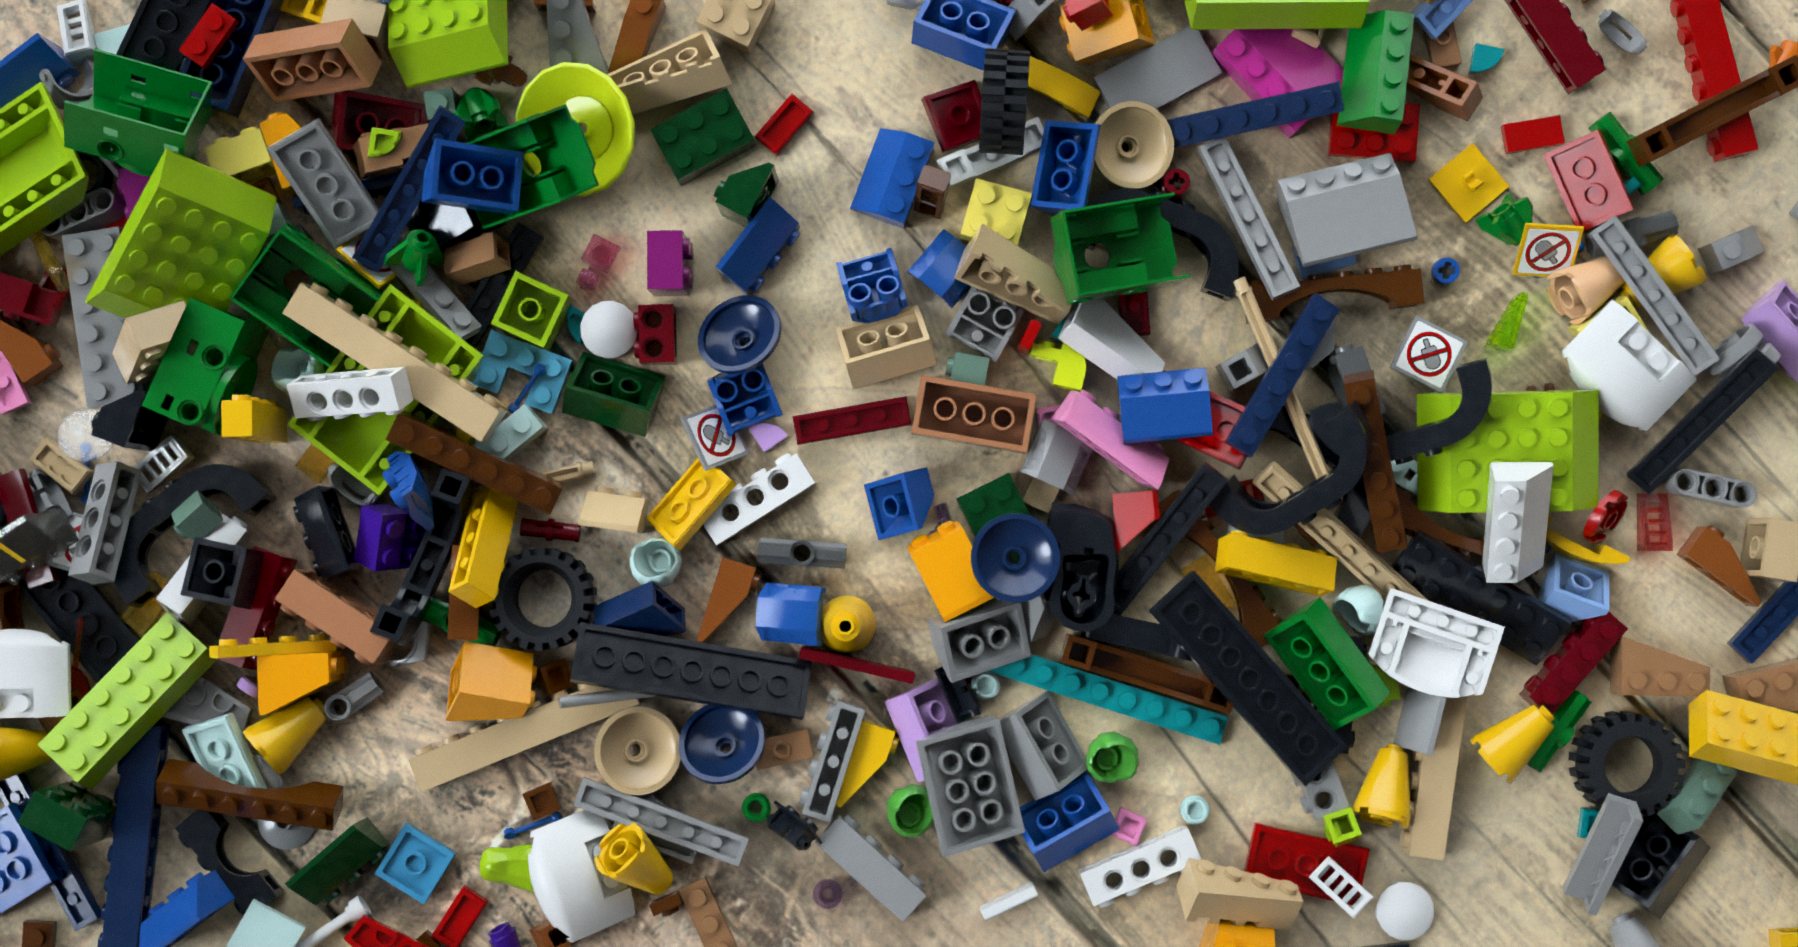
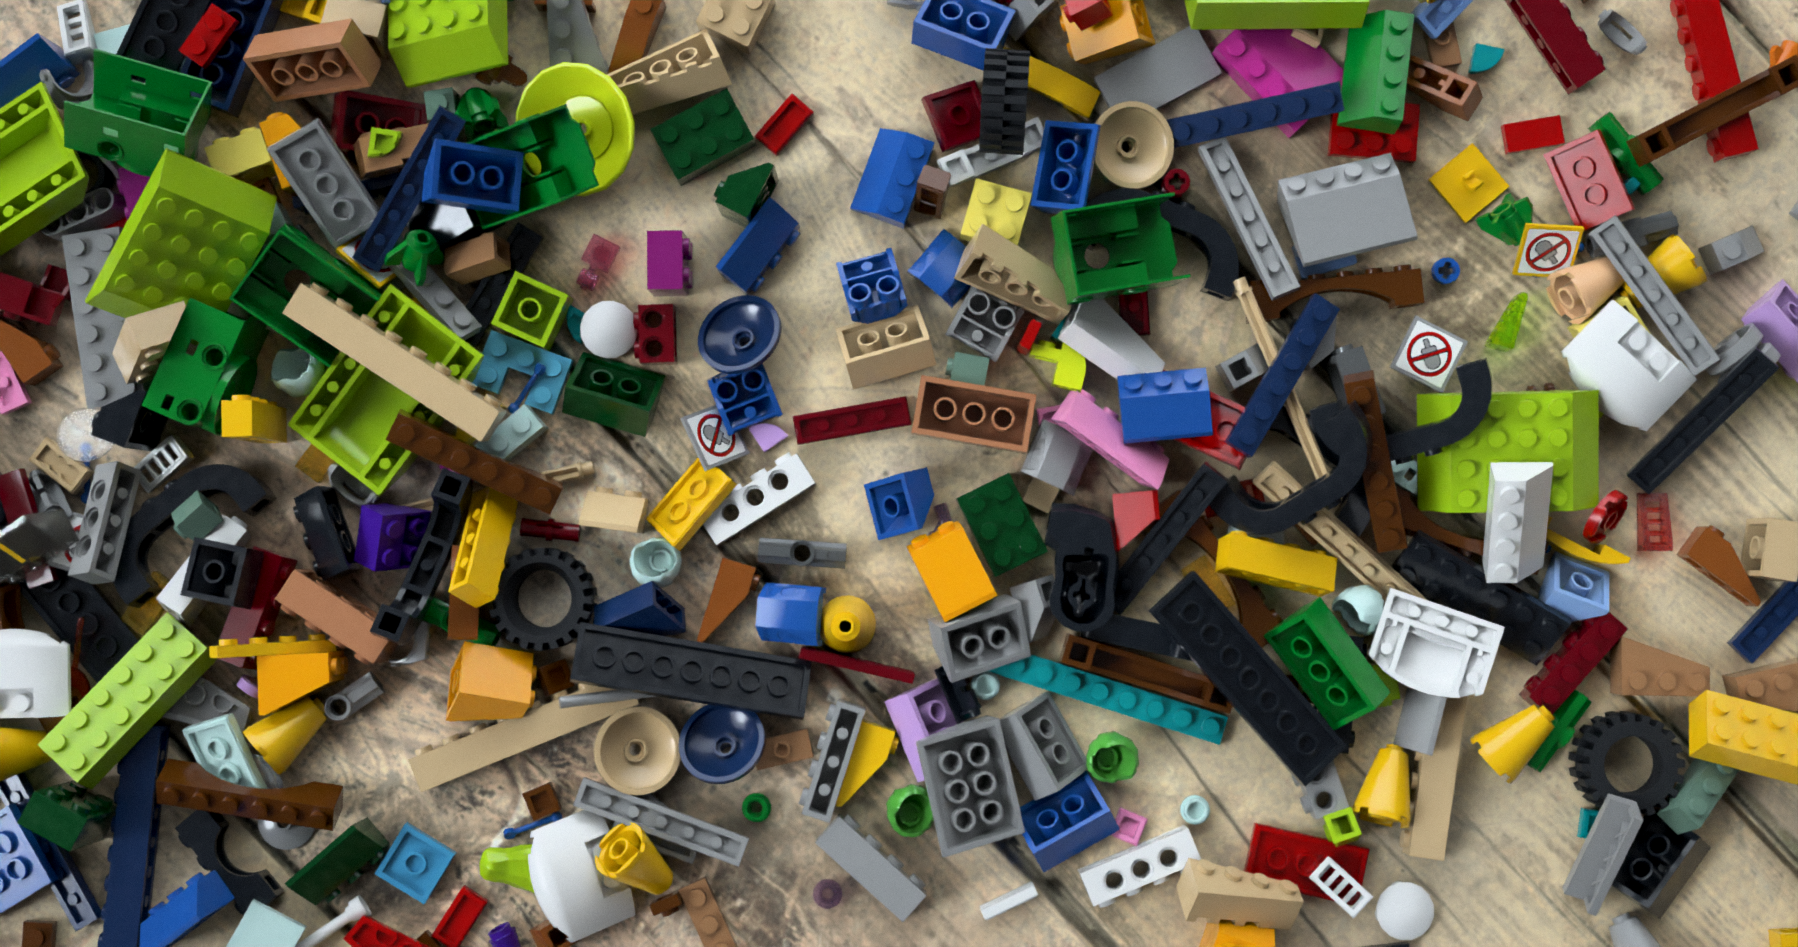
clear yellow tile [31,231,69,292] -> none
white brick [286,367,414,421] -> none
blue slope [382,451,434,532] -> none
black hinge [767,800,822,850] -> none
dark blue dish [971,513,1060,603] -> none
light grey beam [1663,469,1757,508] -> none

